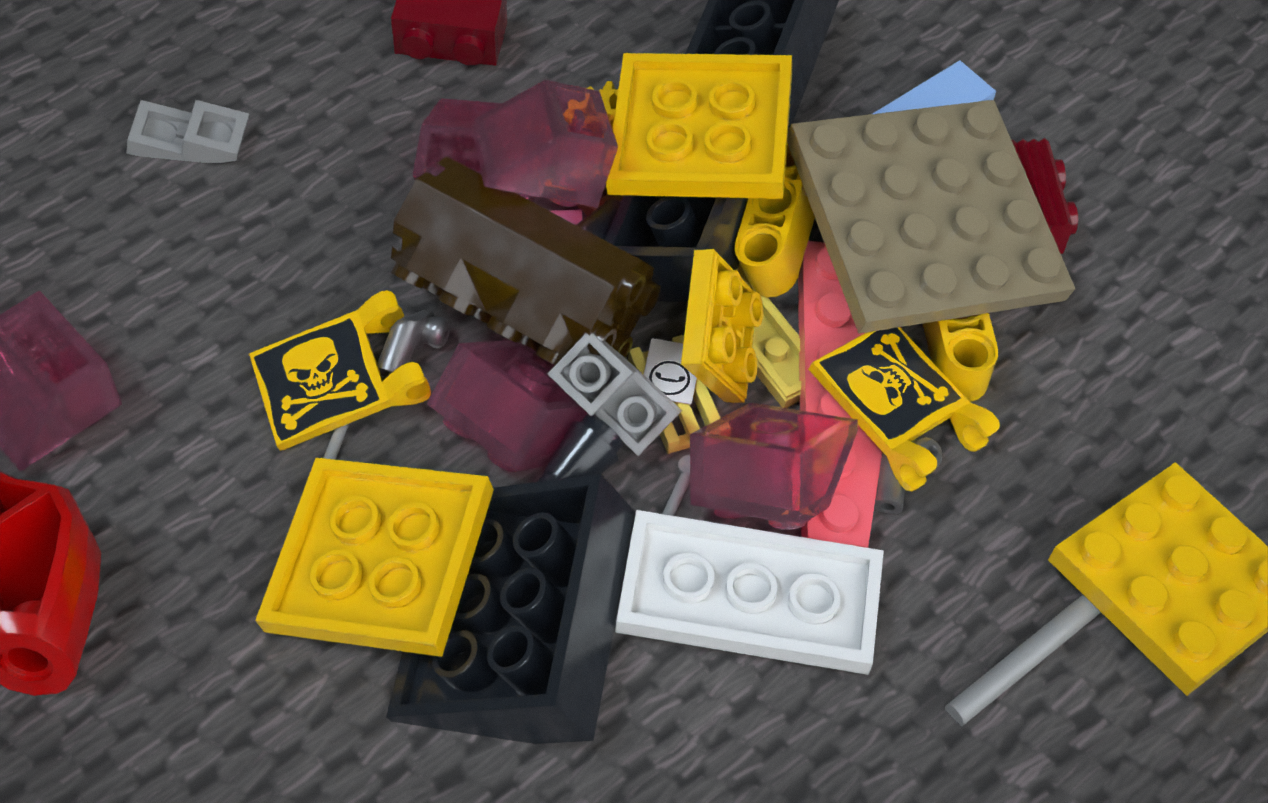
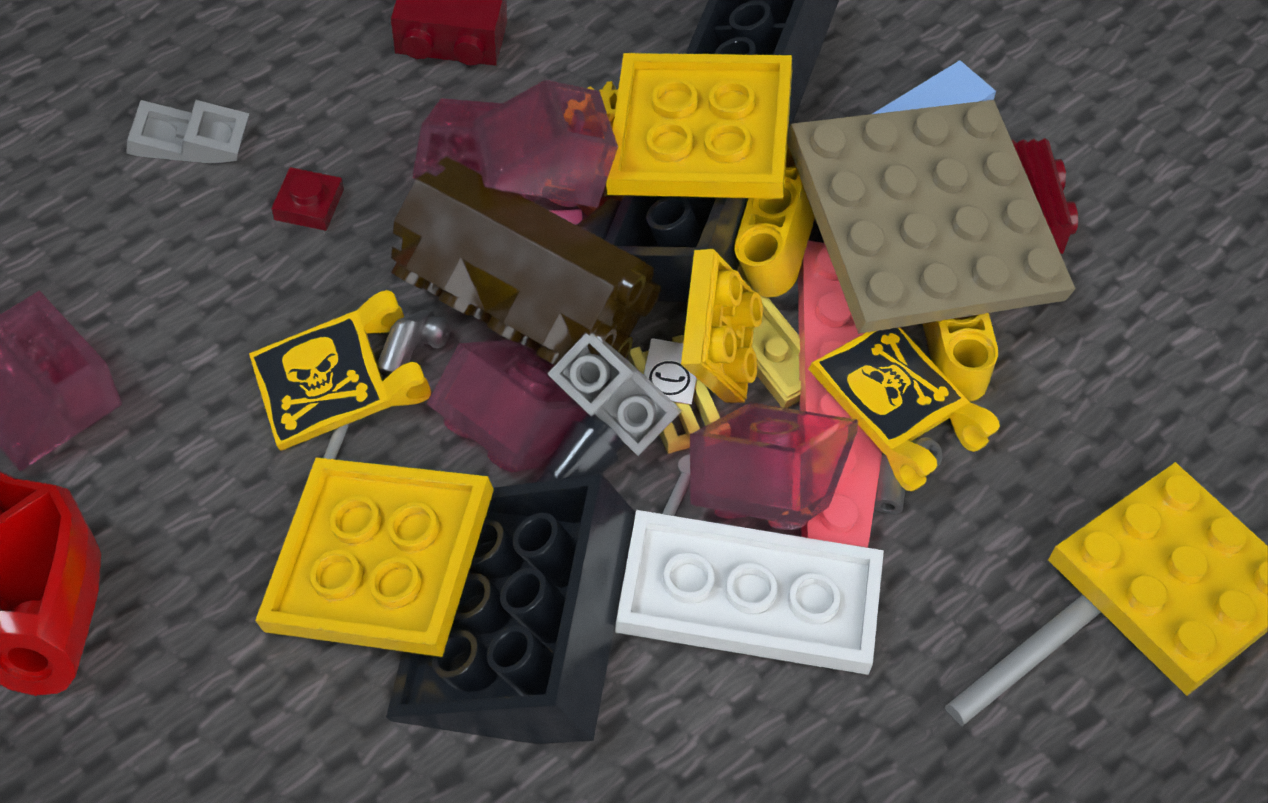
none -> dark red plate [271,167,344,231]

